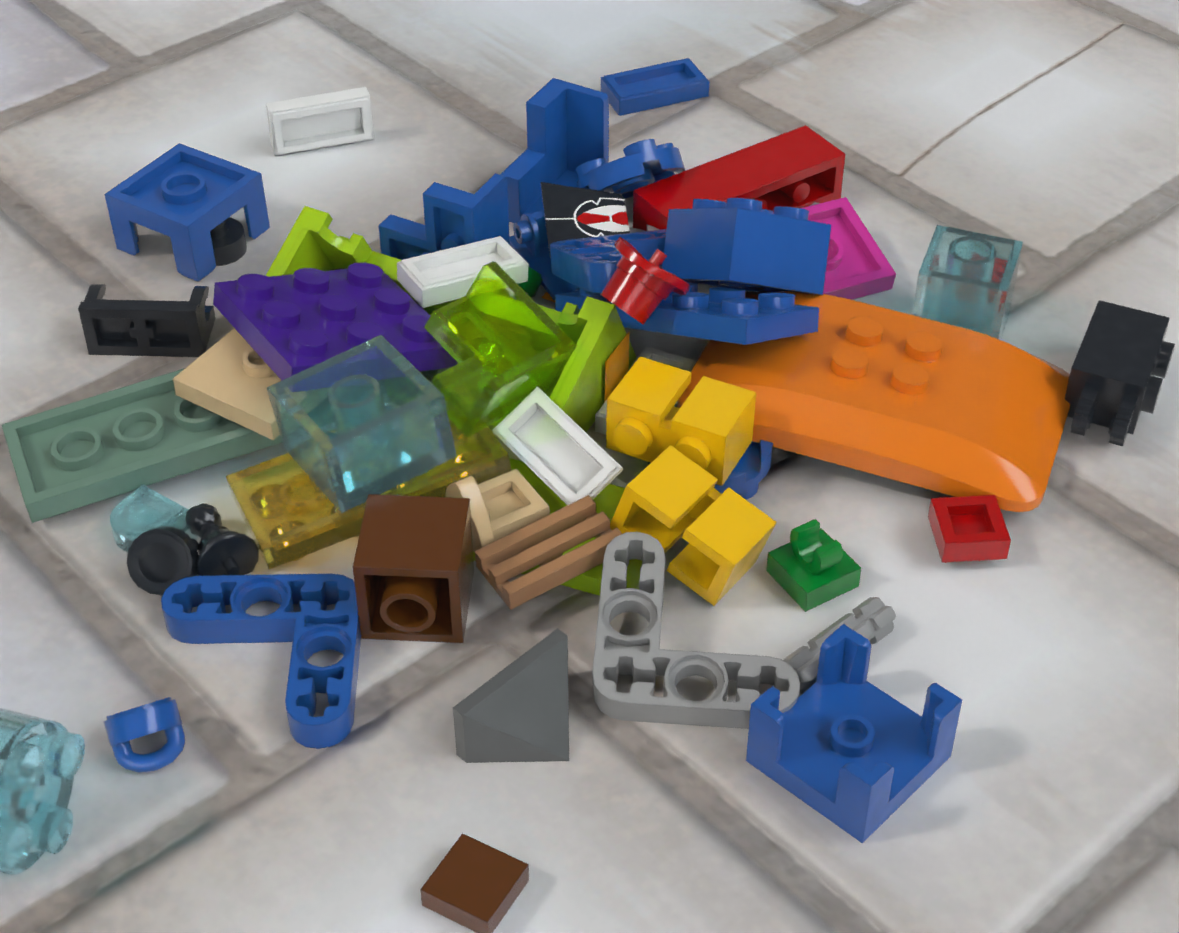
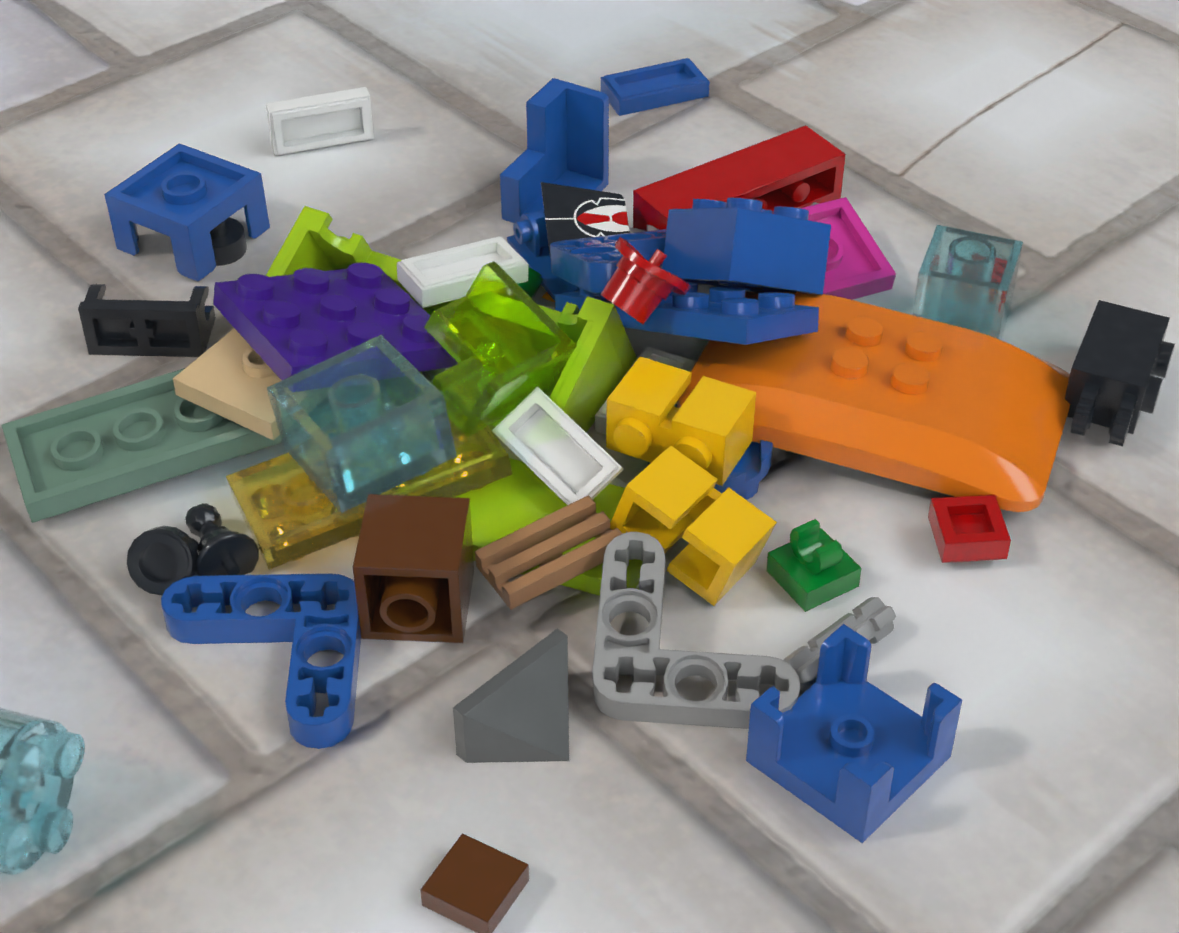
blue tile [103,697,185,773] -> none
clear light blue tile [110,485,189,552] -> none
blue panel [378,173,510,260] -> none
tan tile [445,469,550,552] -> none
blue plate [576,139,686,199] -> none
light orange sticker [604,332,630,403] -> none

